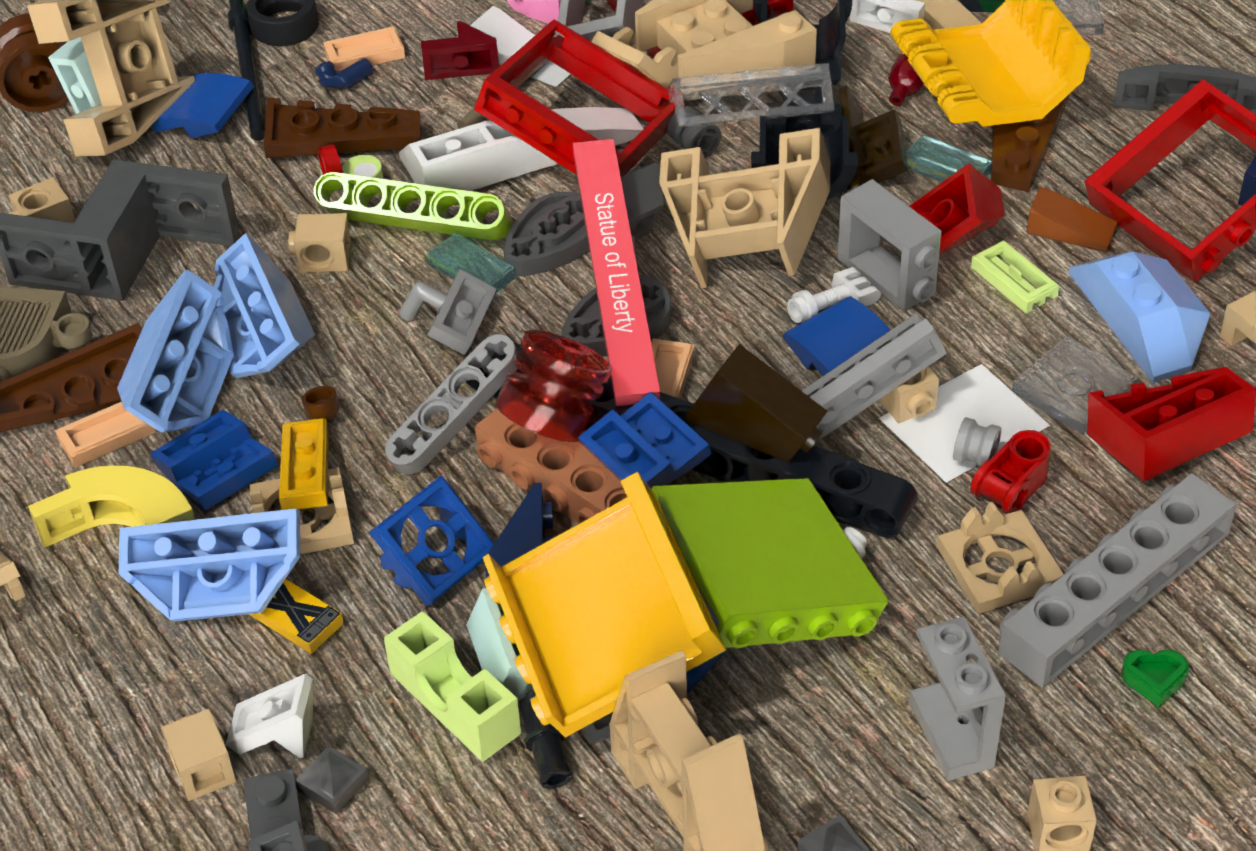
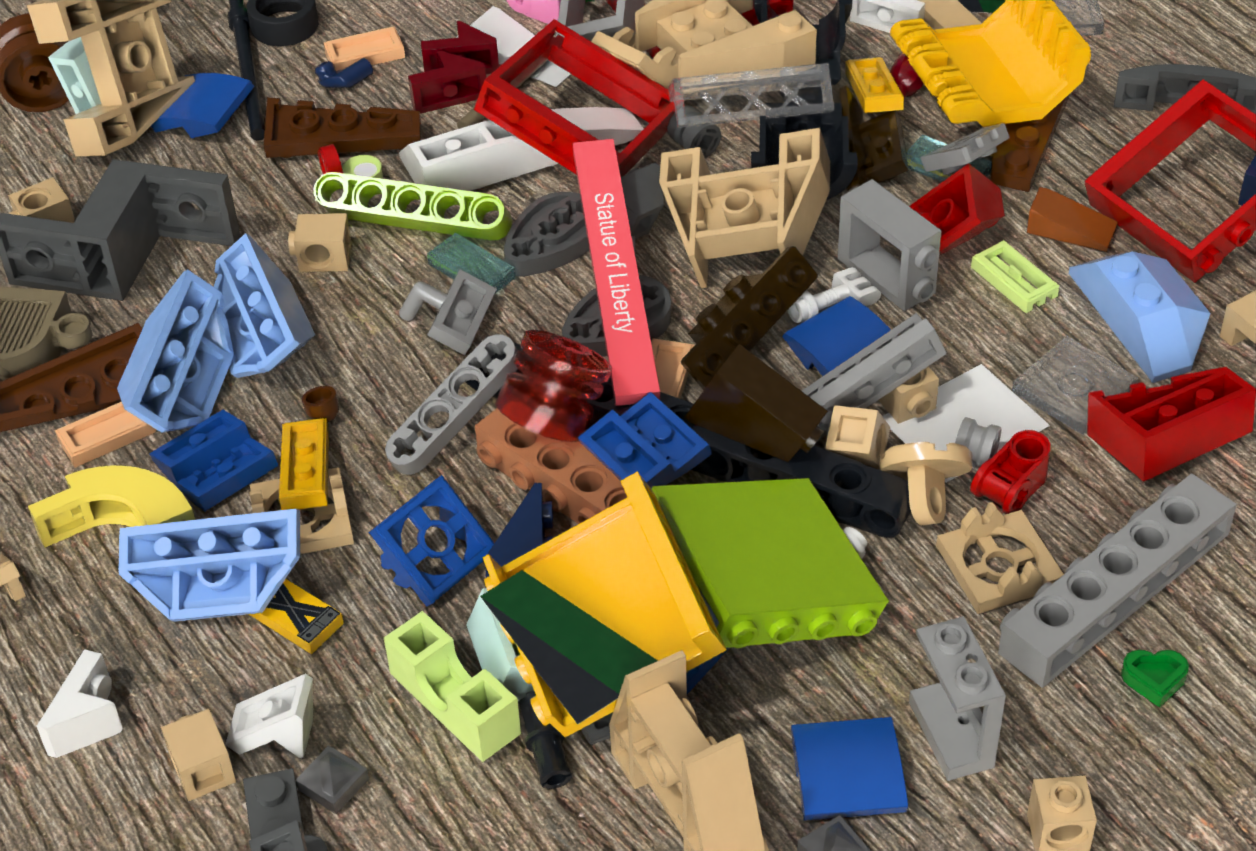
none -> white slope [36,649,123,758]
none -> dark red slope [408,51,487,114]
none -> dark green sticker [480,570,658,724]
none -> dark brown bracket [681,246,818,390]
none -> blue slope [791,717,908,821]
none -> tan brick [825,405,890,470]
none -> yellow tile [845,57,904,113]
none -> tan tile [879,442,973,526]
none -> light grey wing [920,123,1010,175]

